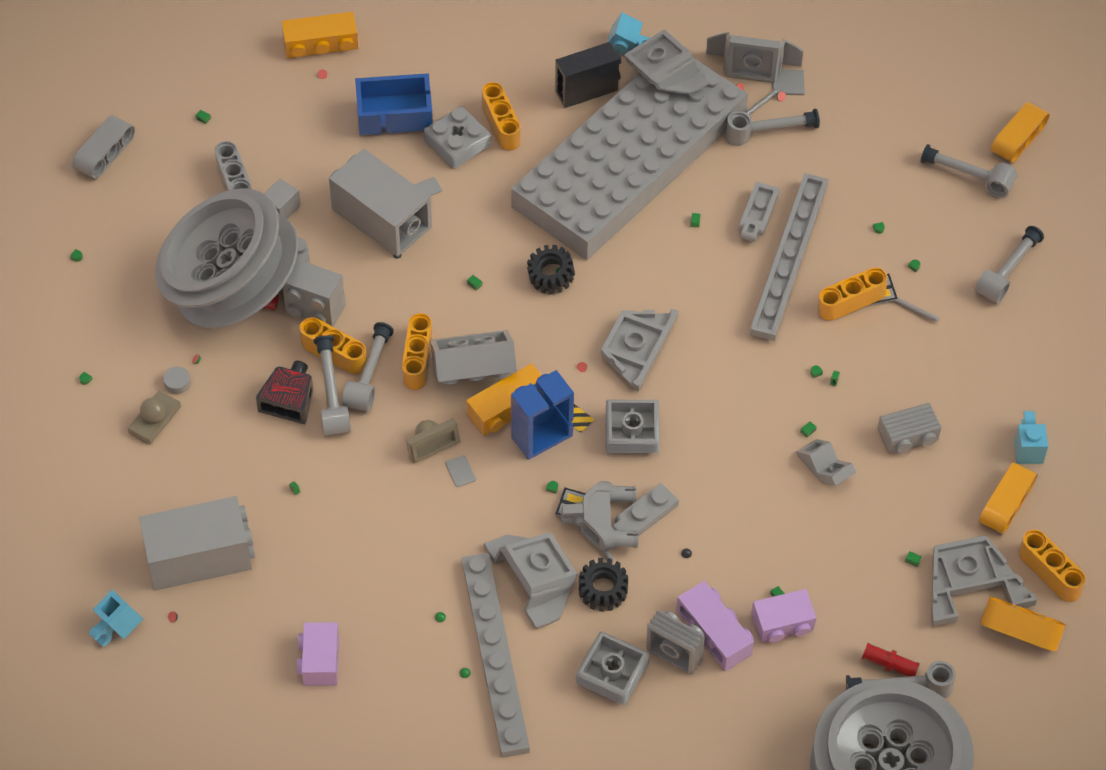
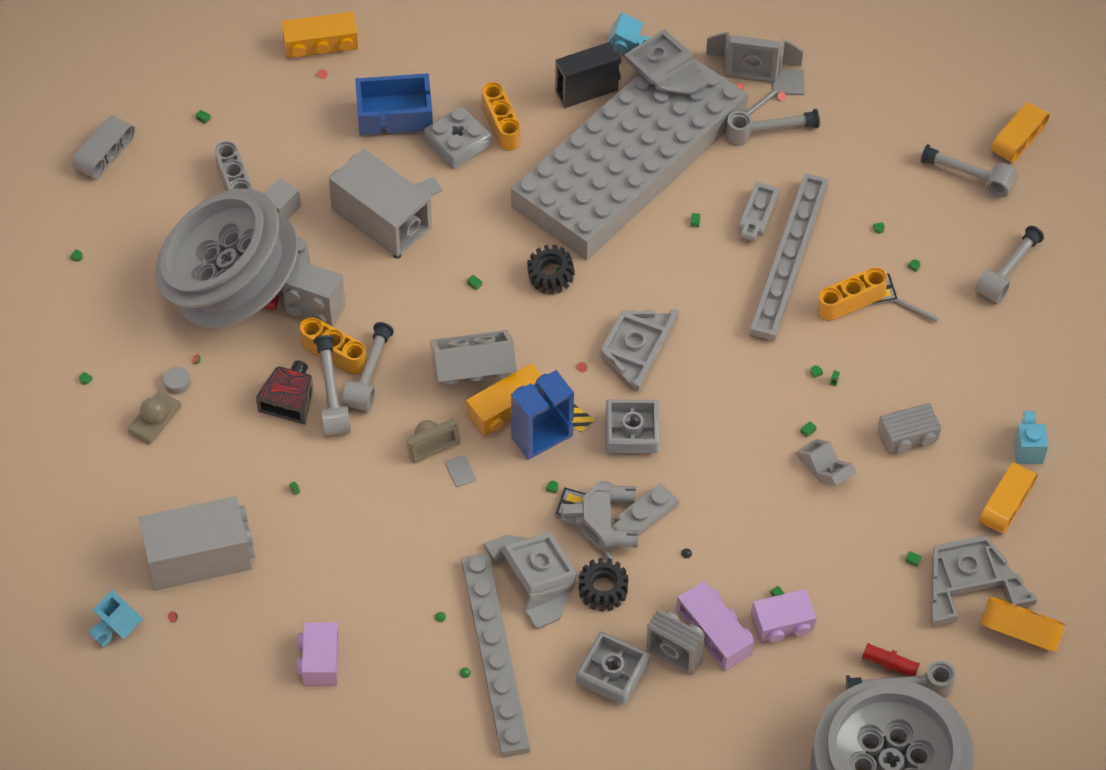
light orange beam [402,313,433,390] -> none
light orange beam [1019,529,1086,602] -> none

